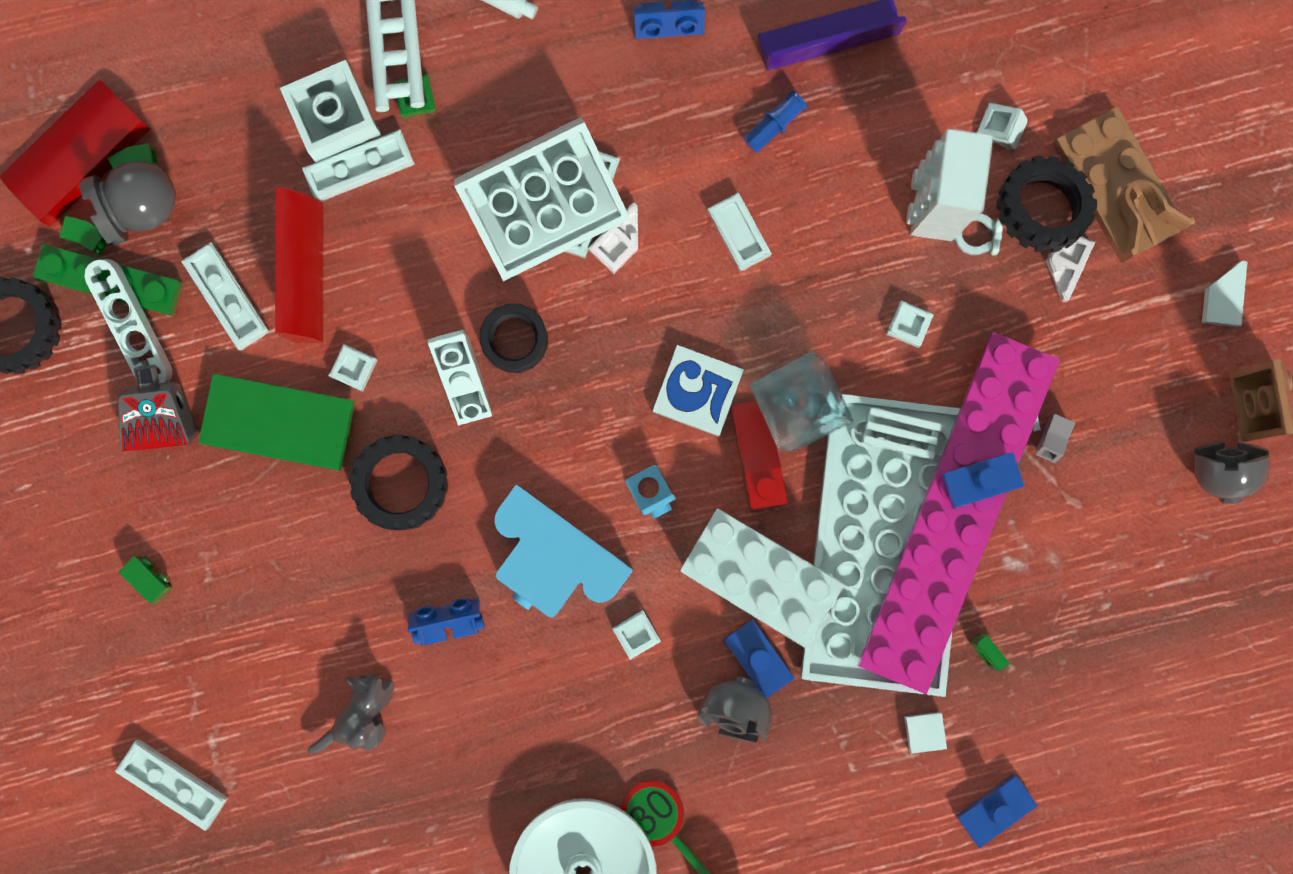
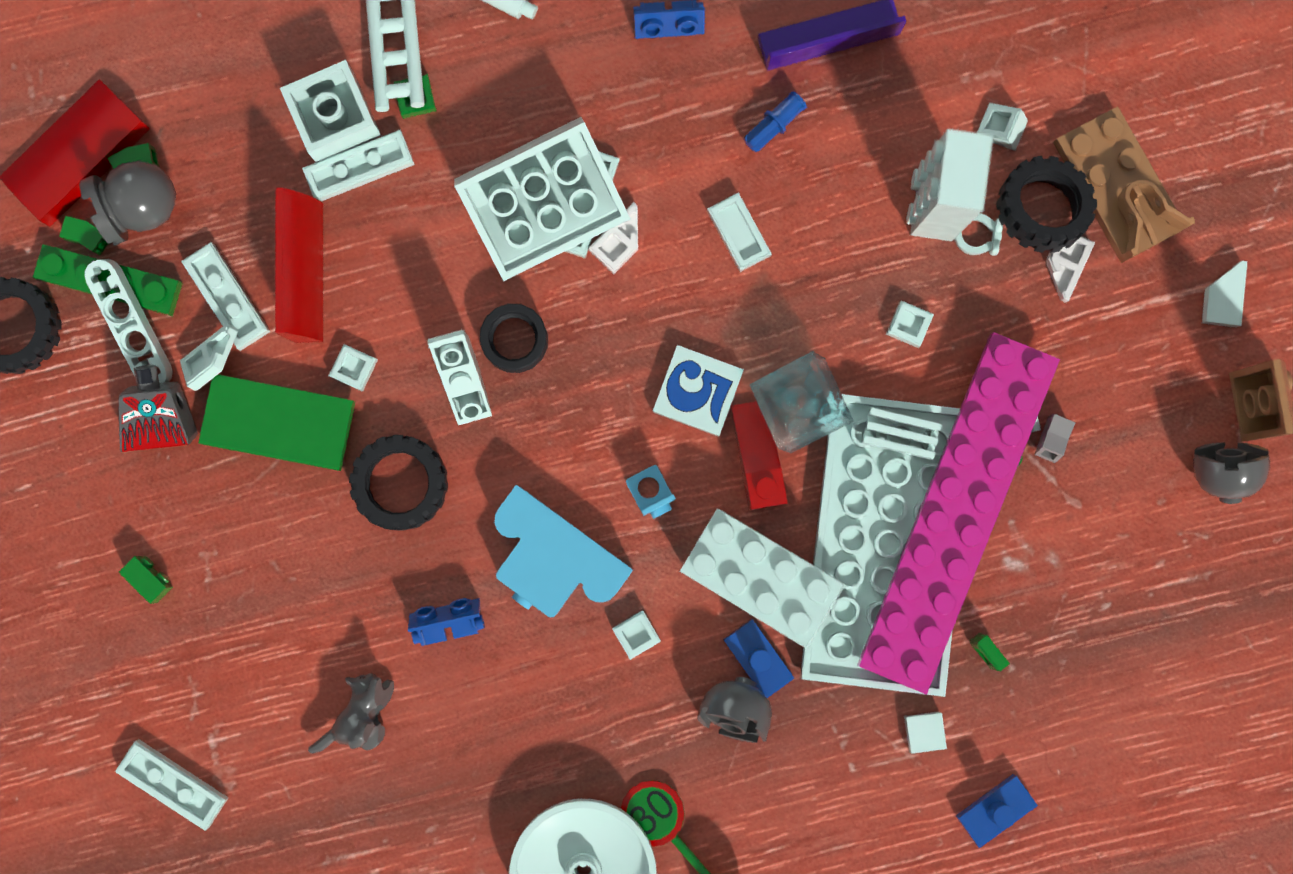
blue tile [941,452,1025,509] -> none
none -> light aqua tile [180,323,238,391]

